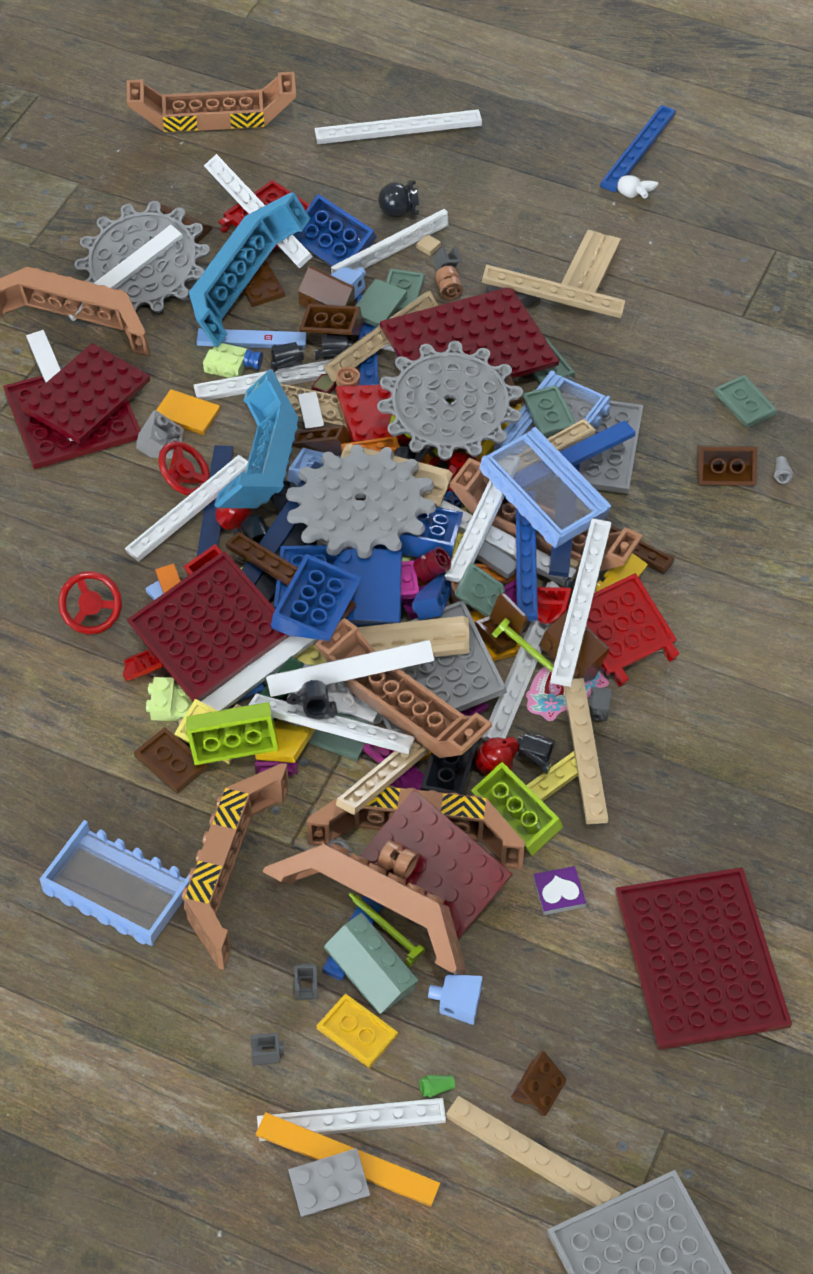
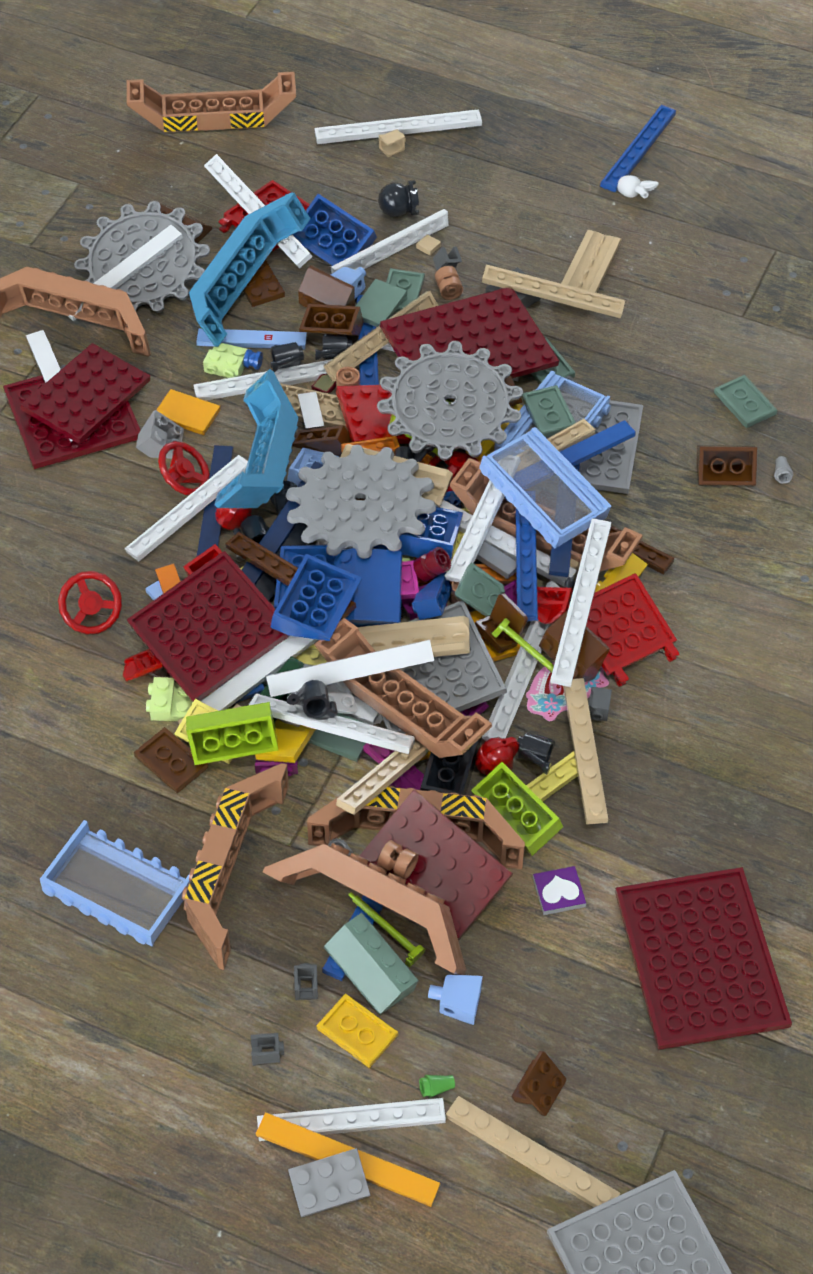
none -> tan window [379,129,406,157]

